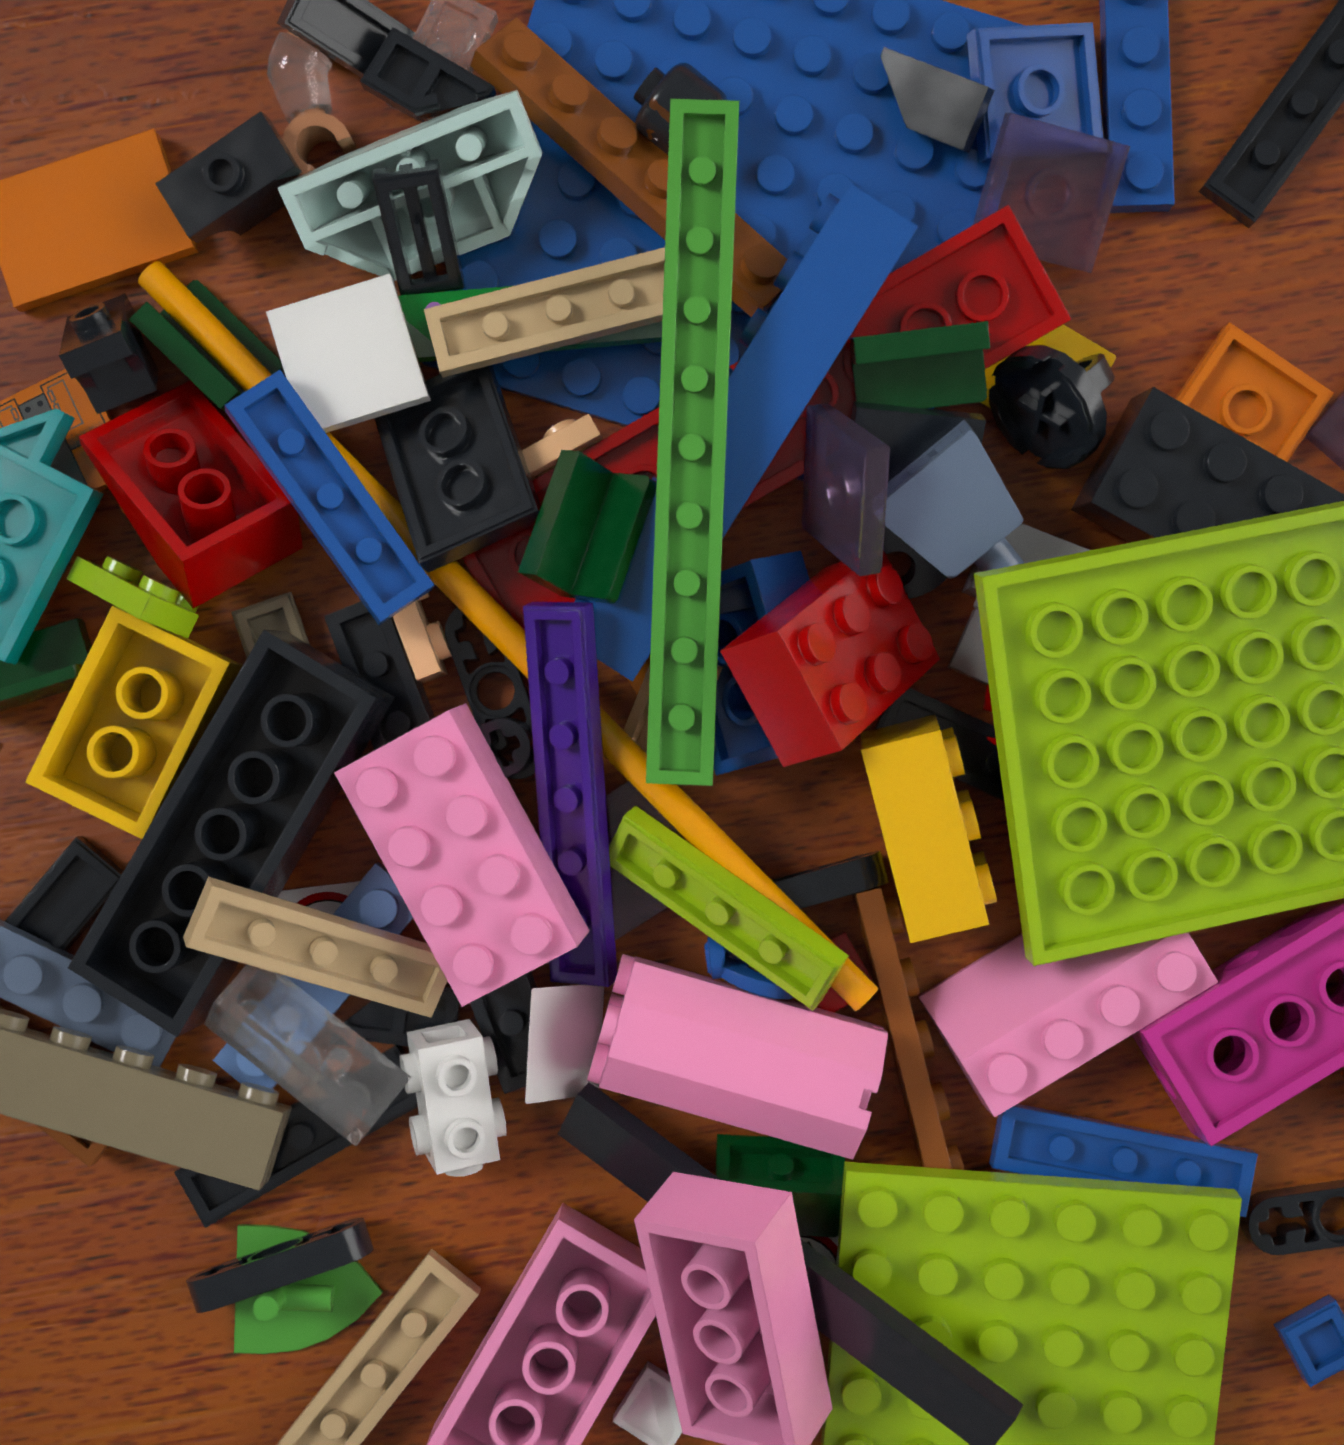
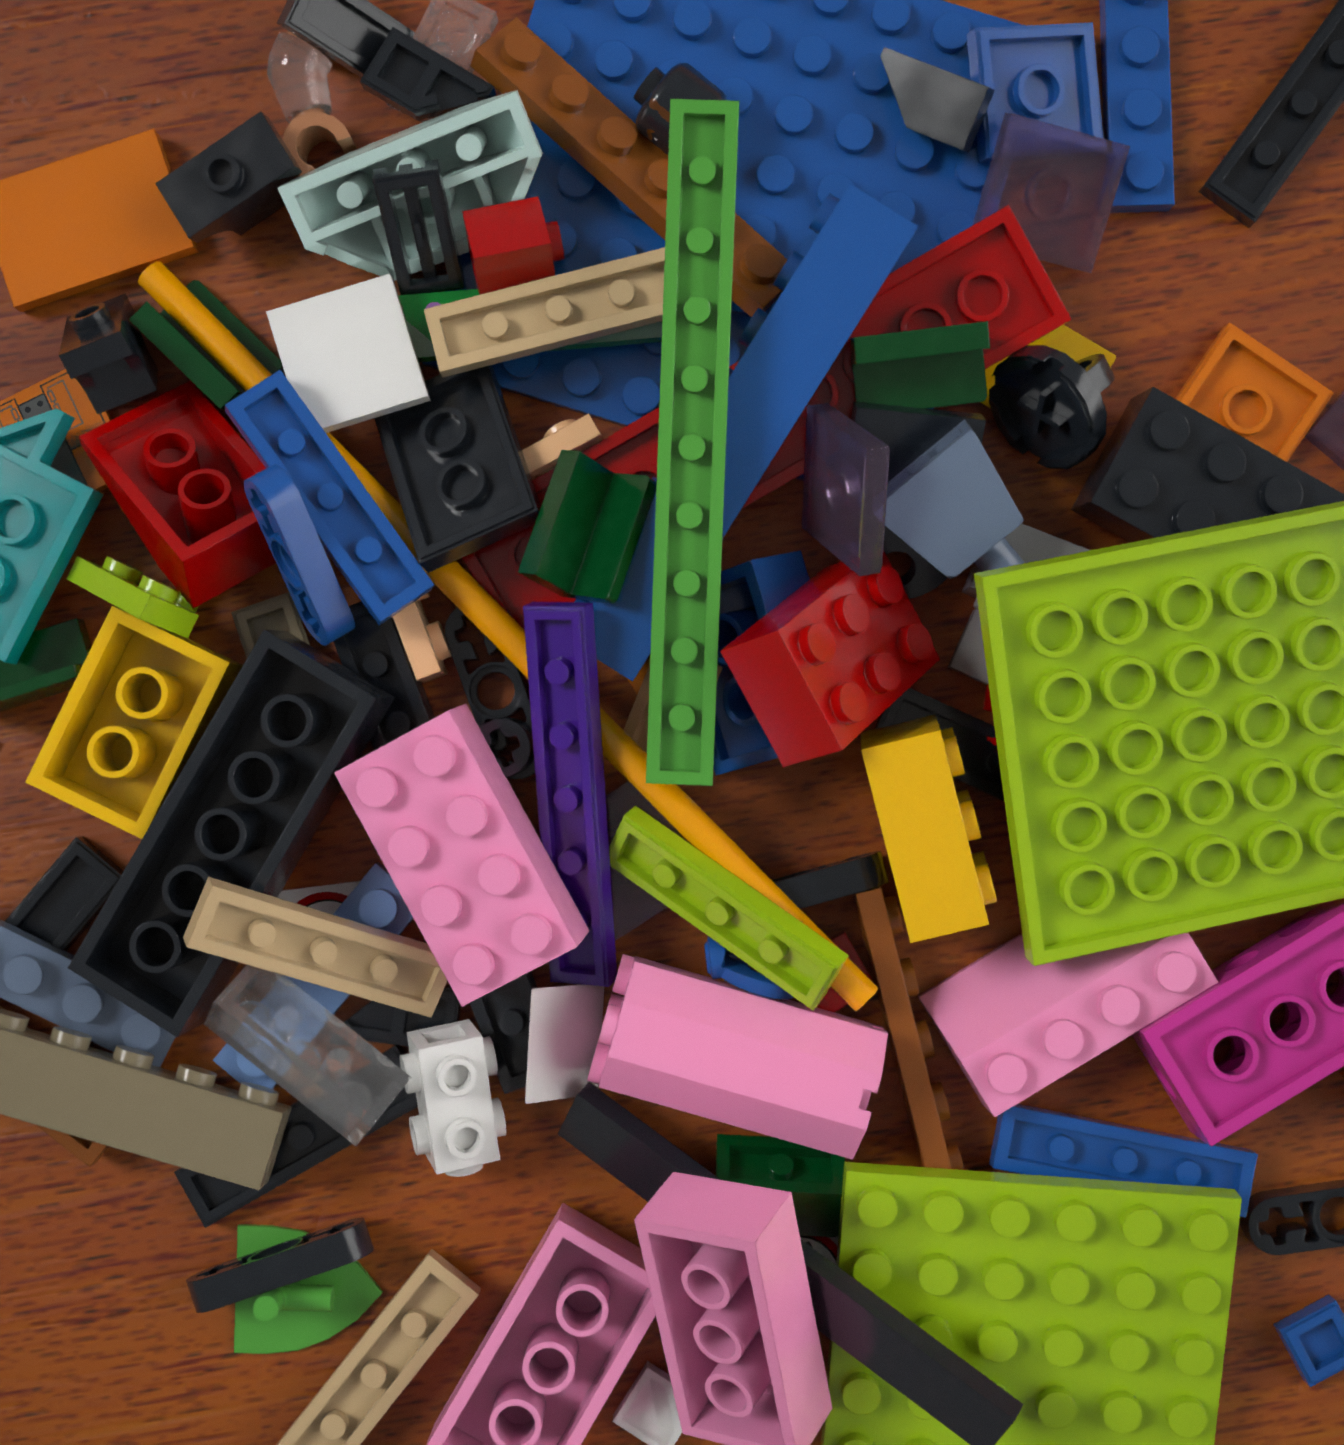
none -> blue beam [243,464,355,646]
none -> red brick [462,196,564,295]

